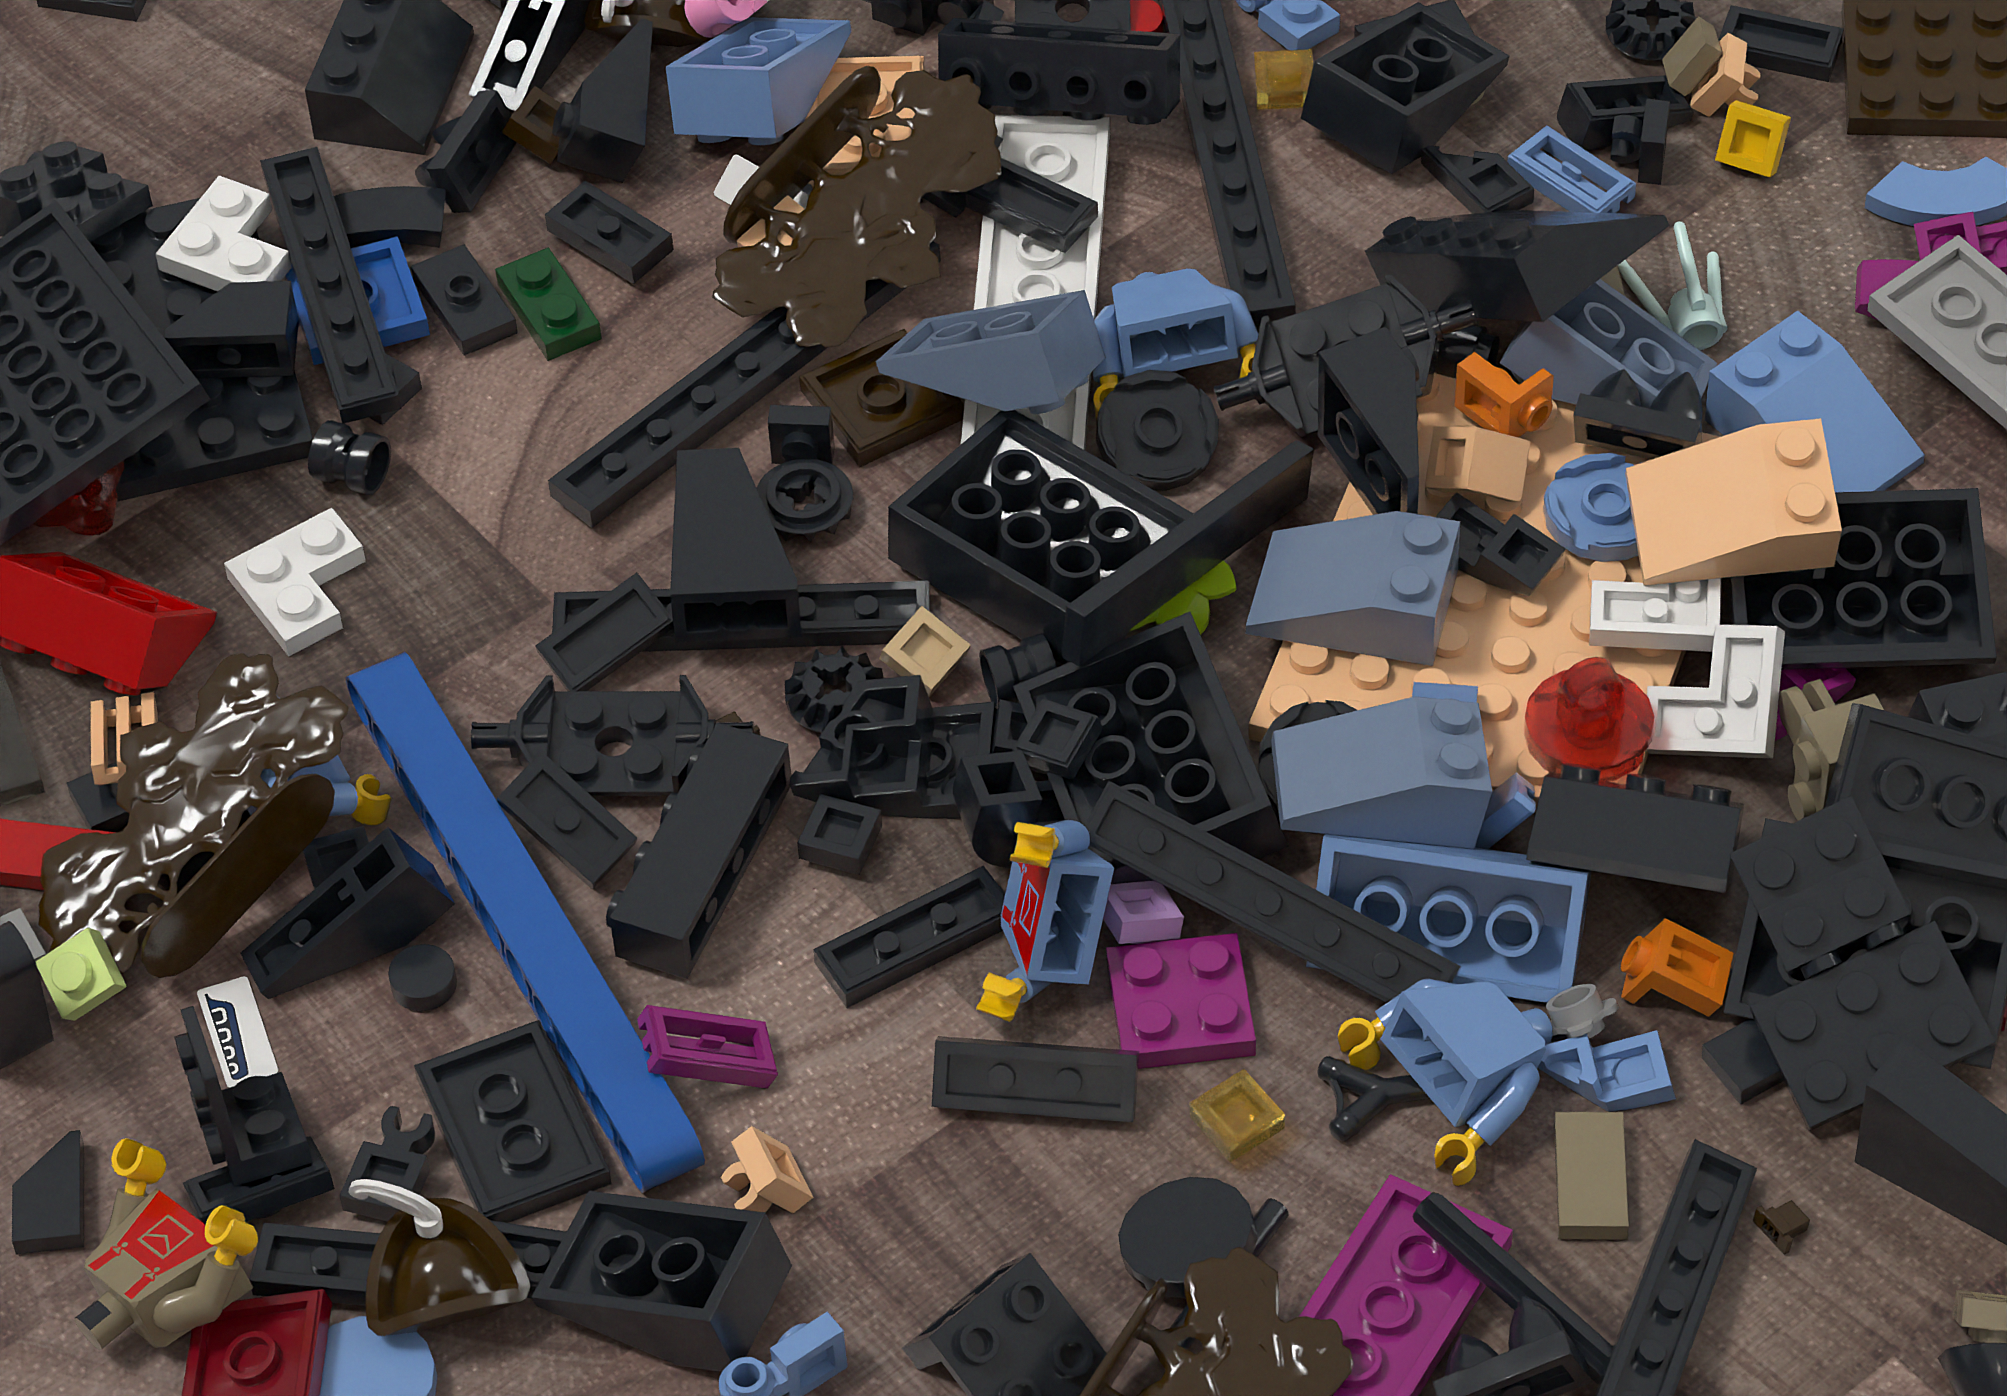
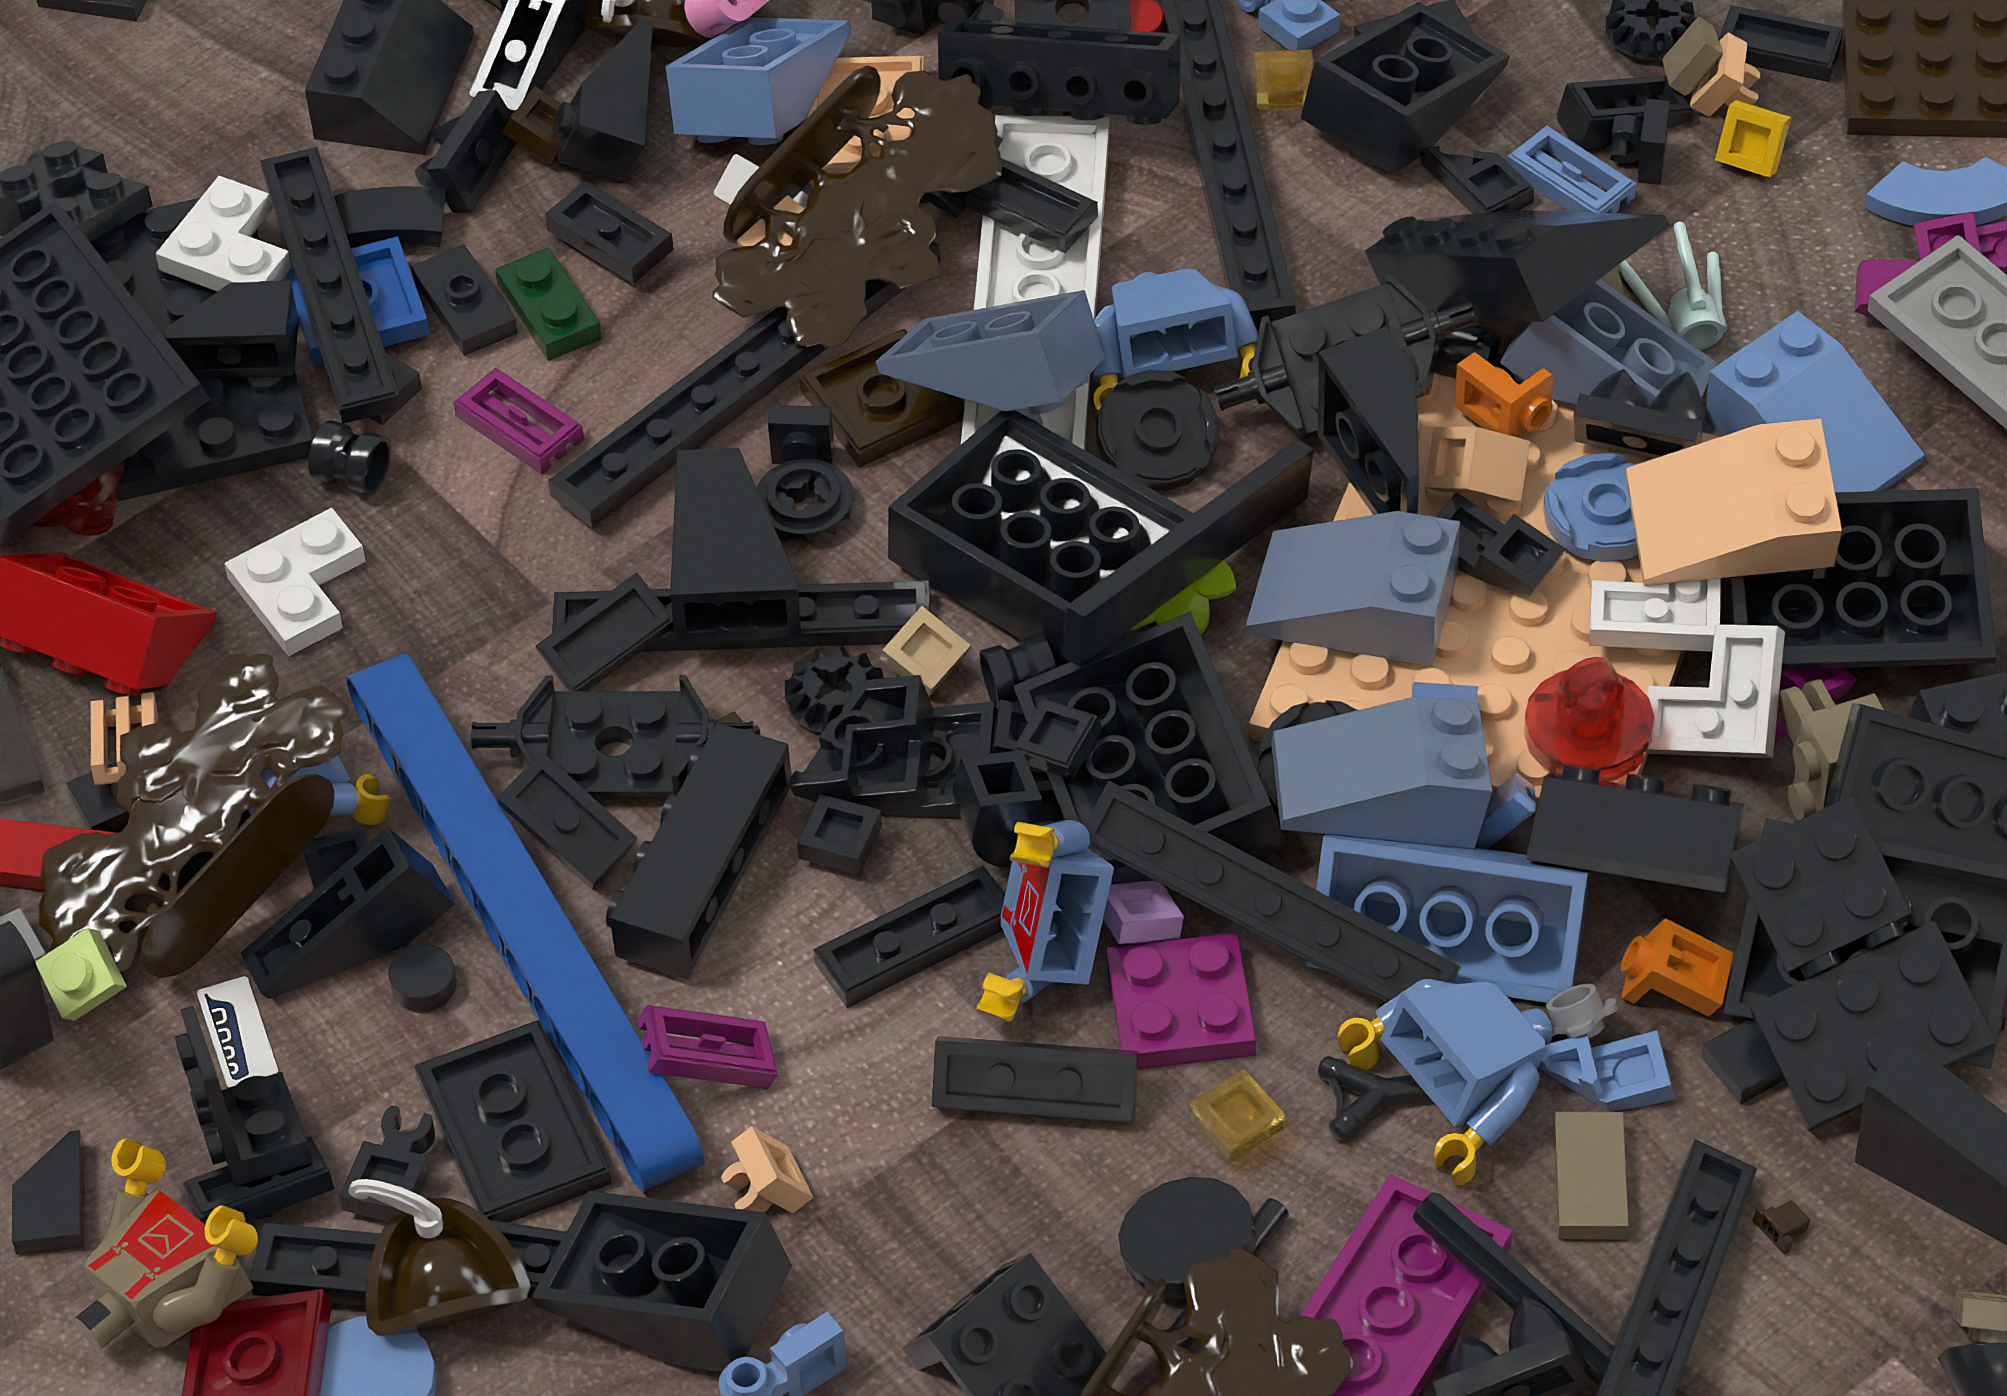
none -> magenta tile [453,368,584,475]

